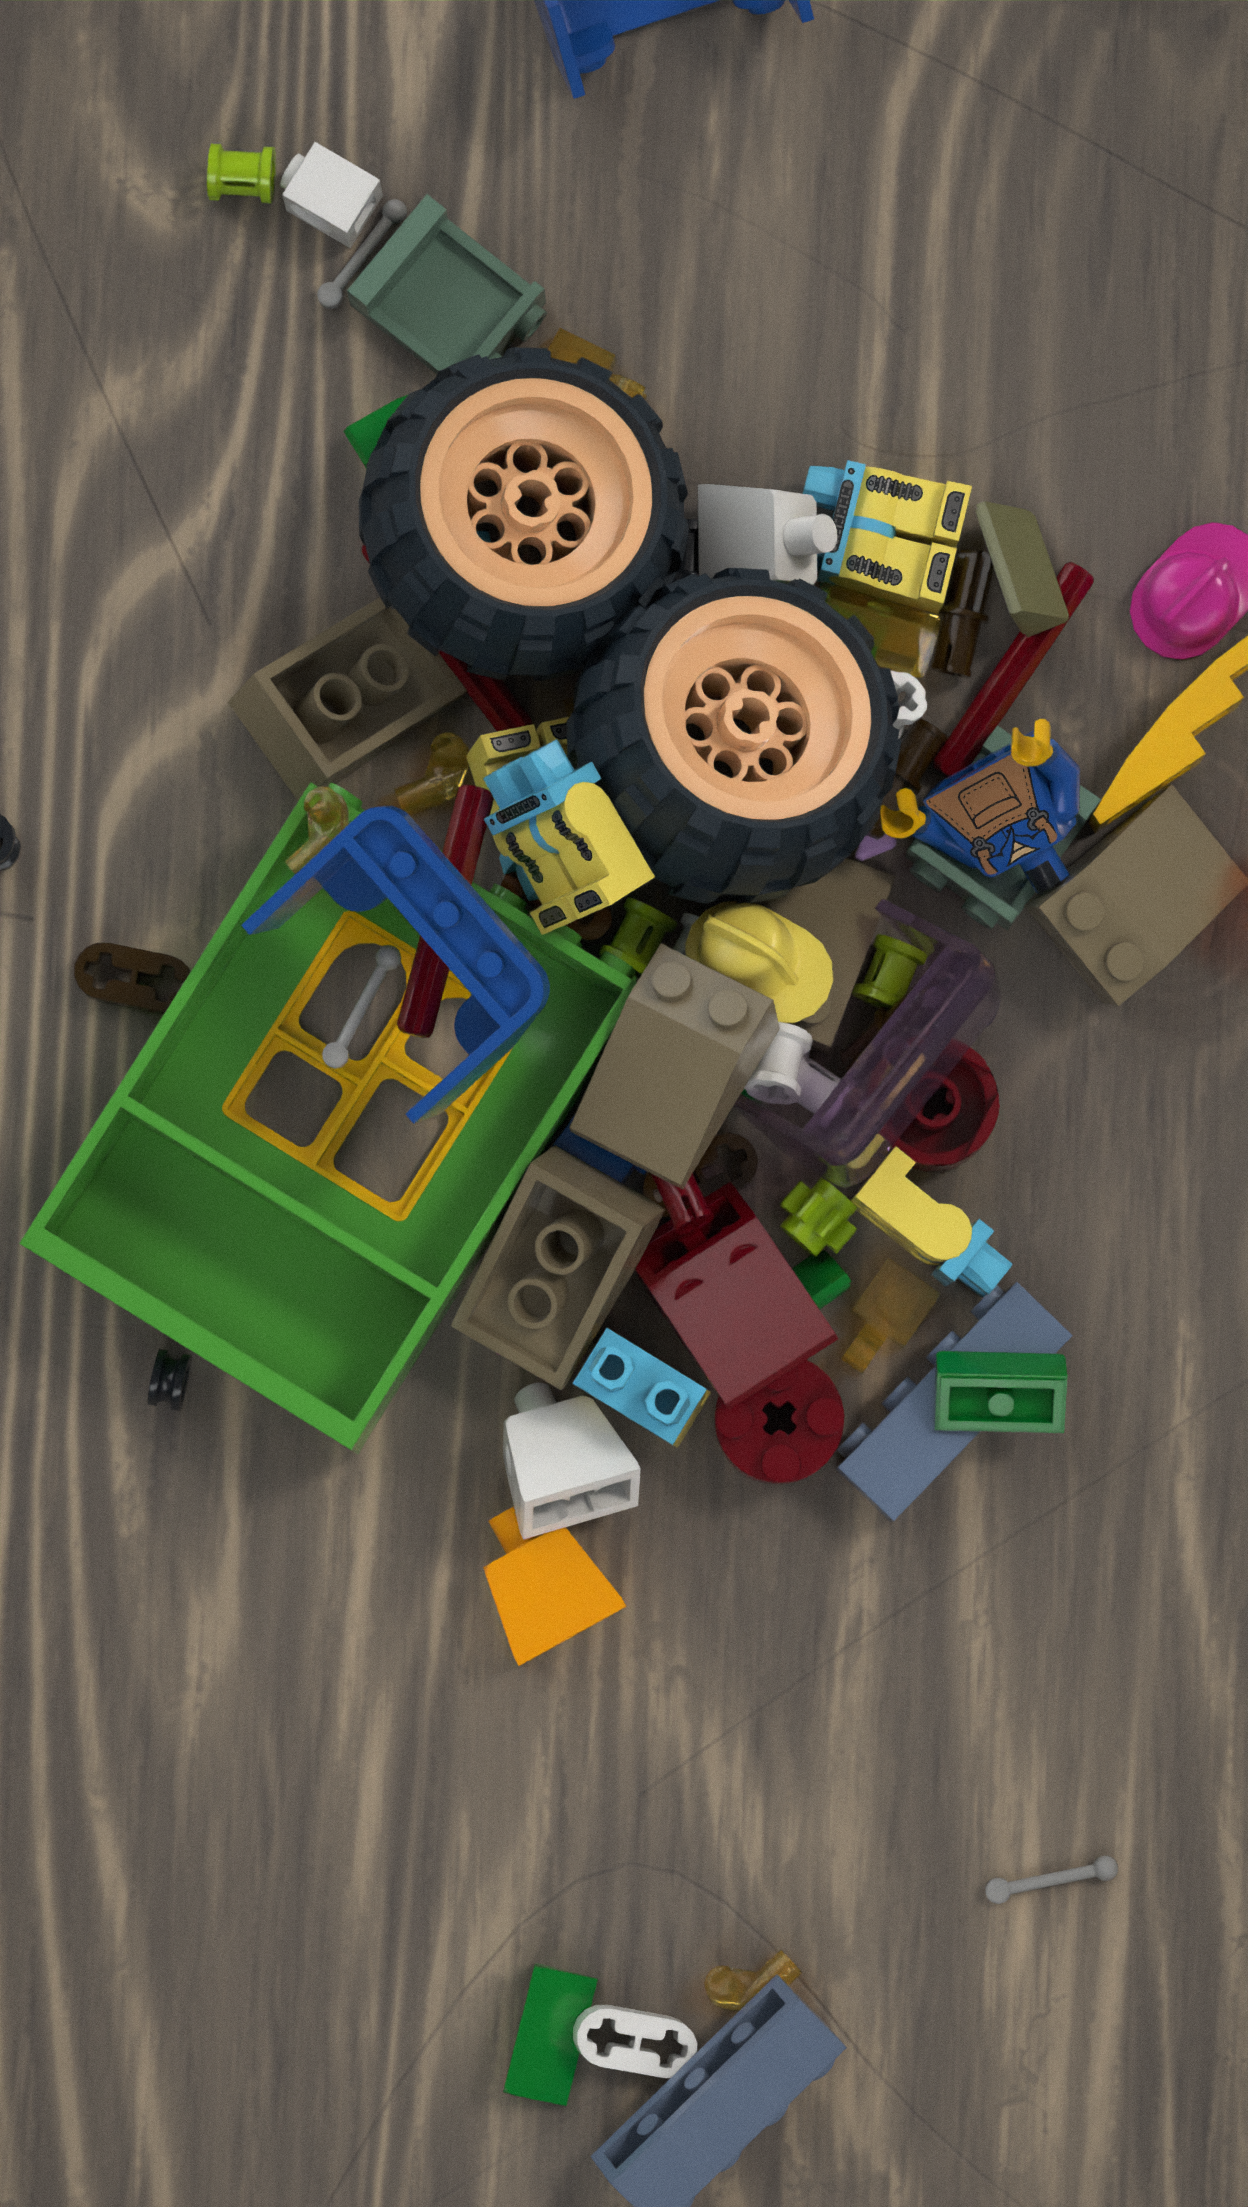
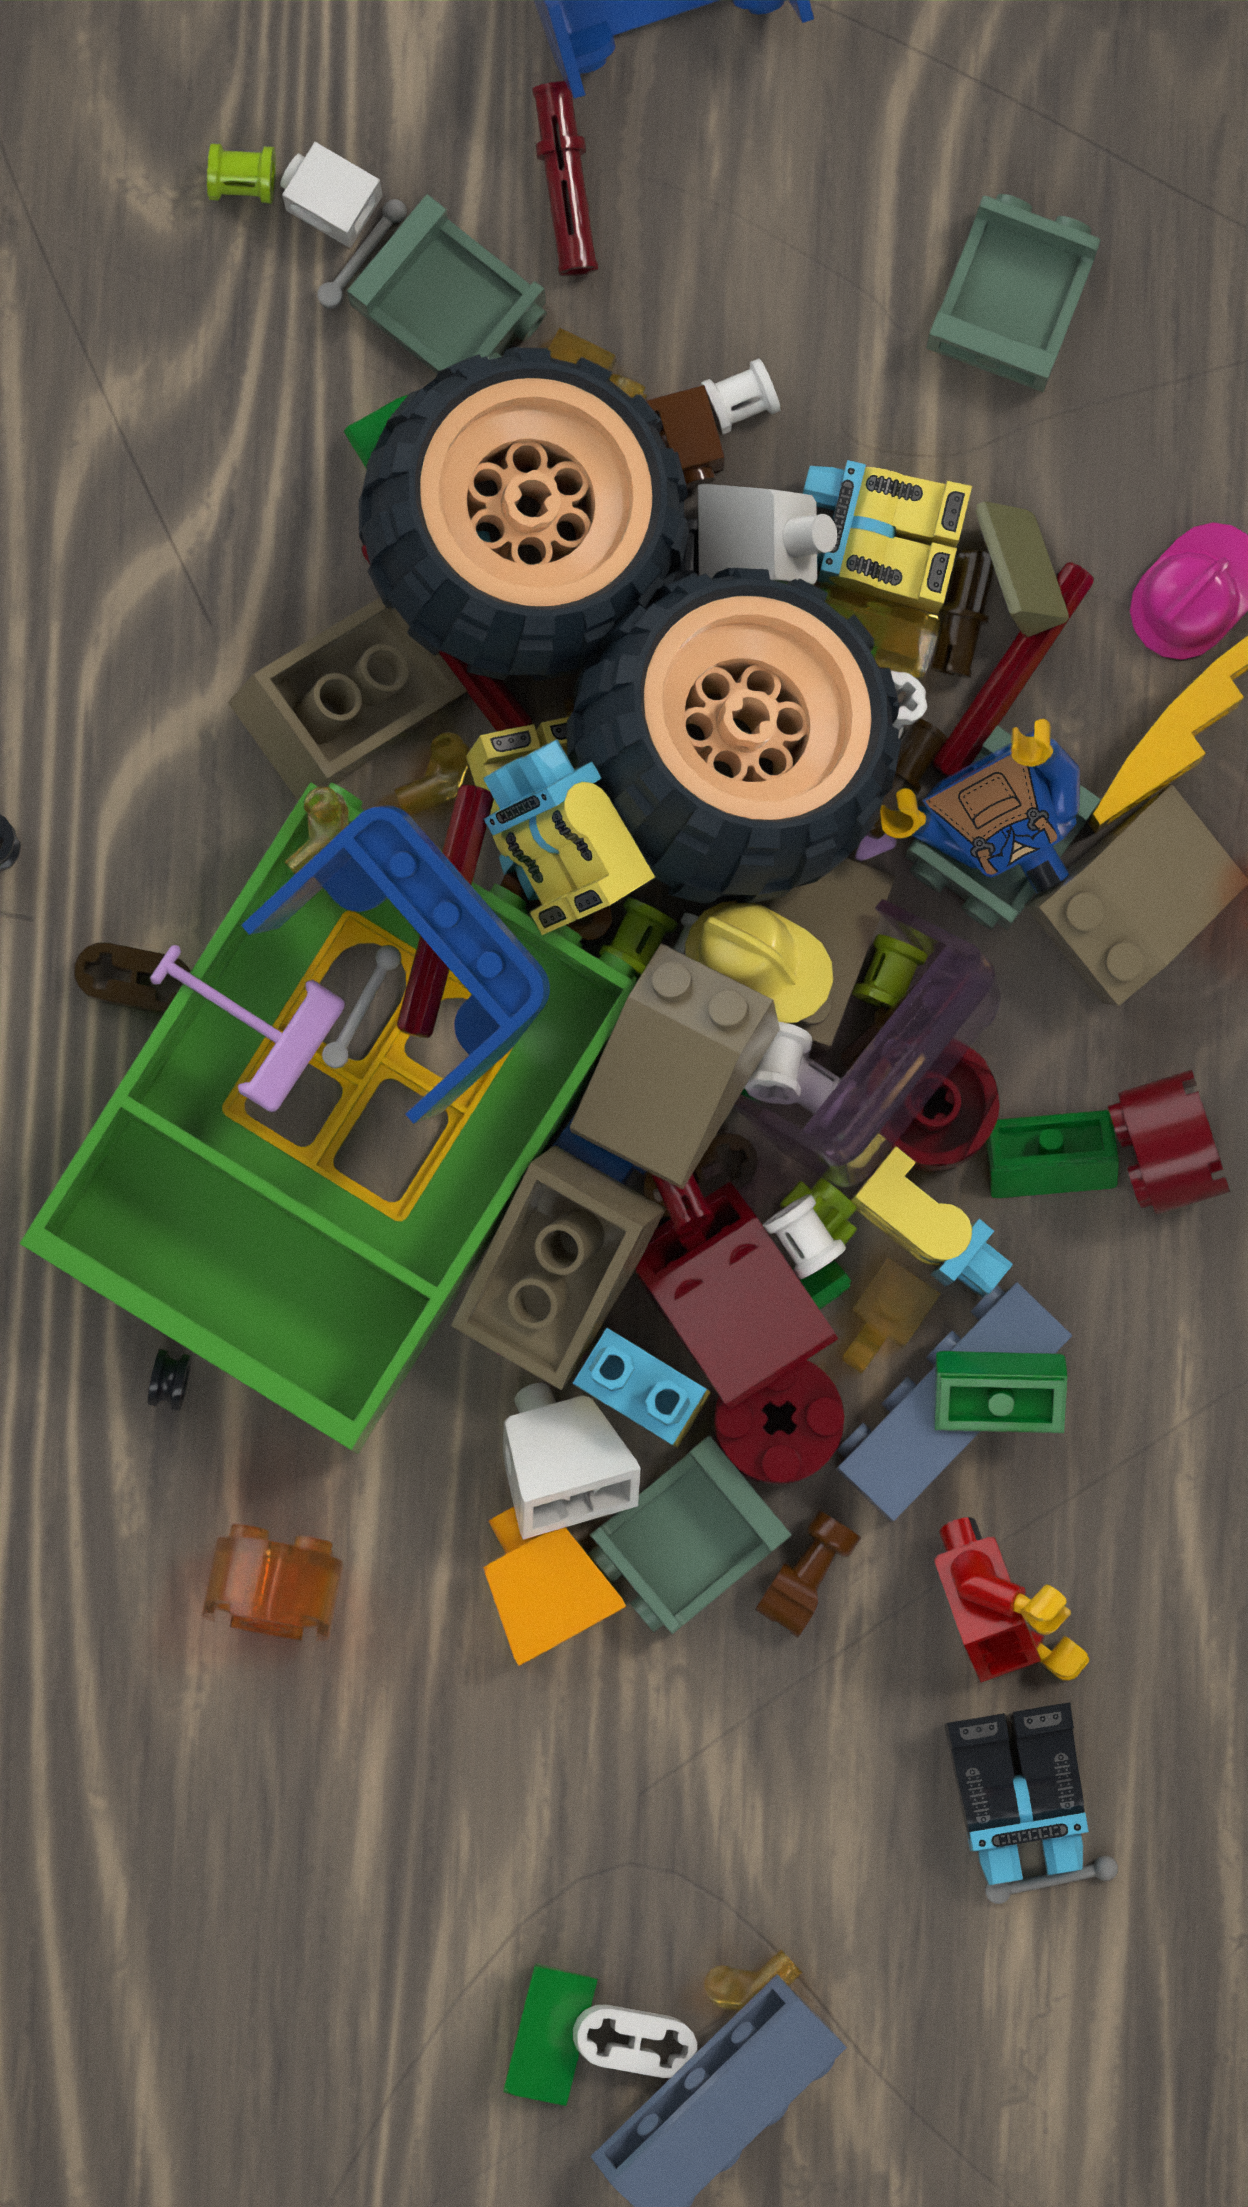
none -> lavender piece [150,945,345,1112]
none -> clear orange brick [201,1524,344,1641]
none -> dark red pin [532,81,598,276]
none -> sand green panel [589,1436,791,1634]
none -> reddish brown brick [646,385,725,490]
none -> white bush [701,358,781,435]
none -> reddish brown leg [755,1510,861,1638]
none -> white bush [763,1194,846,1280]
none -> sand green panel [926,194,1101,392]
none -> red torso [934,1517,1089,1683]
none -> hips [944,1702,1089,1885]
none -> green slope [986,1110,1119,1198]
none -> dark red brick [1108,1069,1230,1215]

